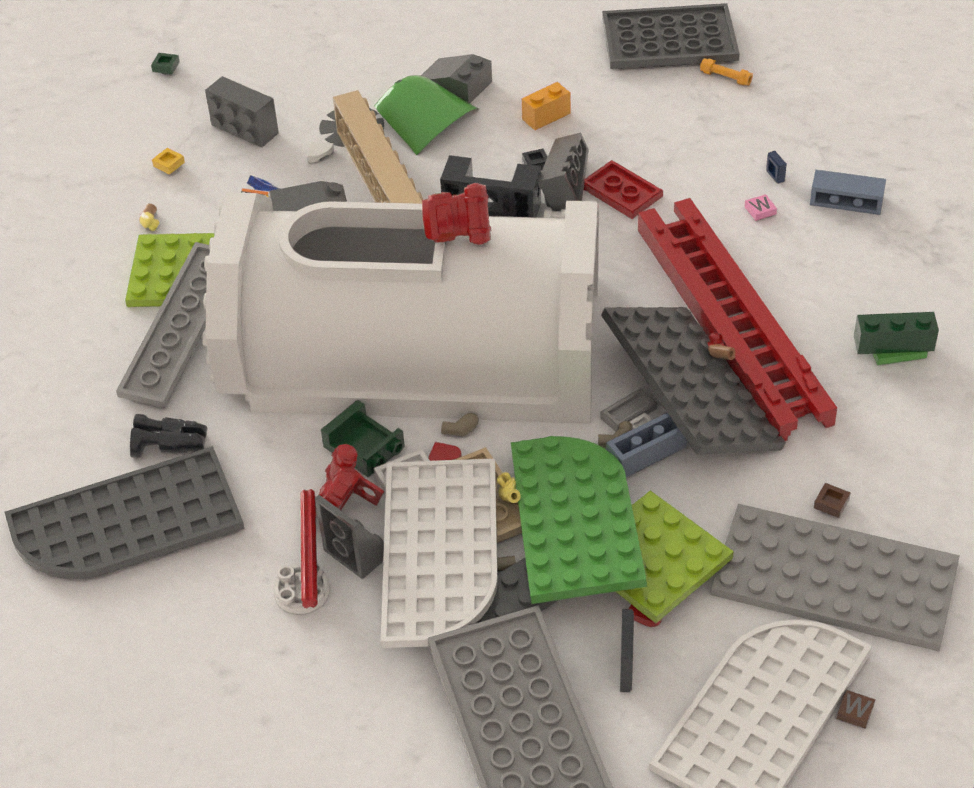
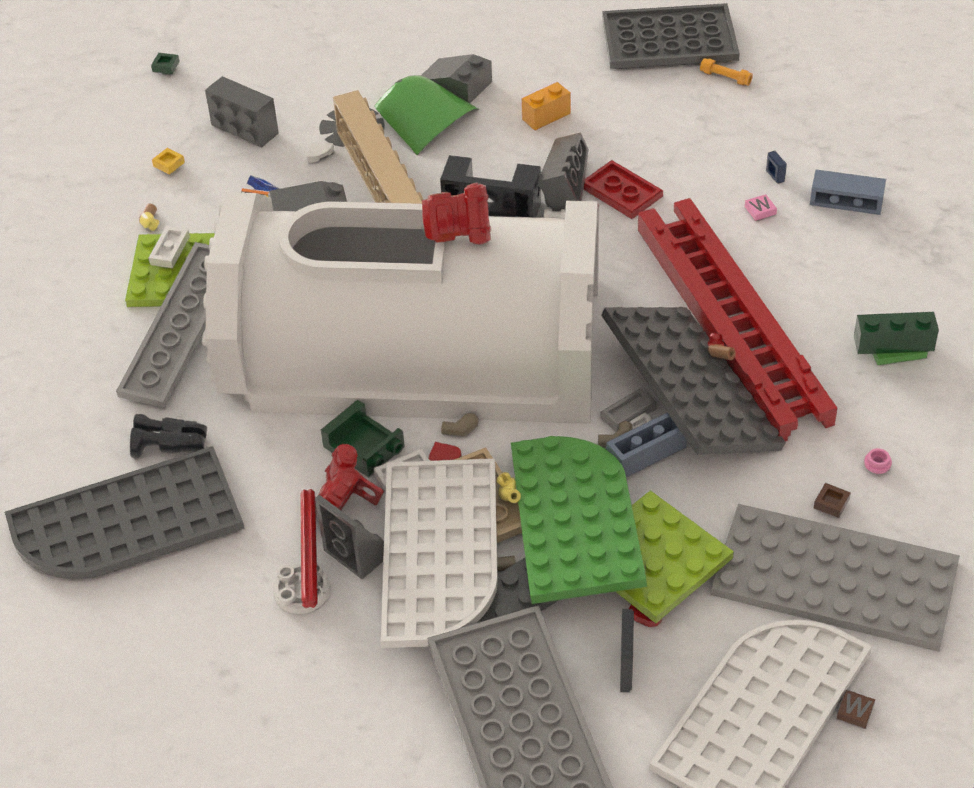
black tile [522,148,548,170] -> none
none -> white plate [149,226,190,268]
none -> bright pink plate [864,448,892,474]

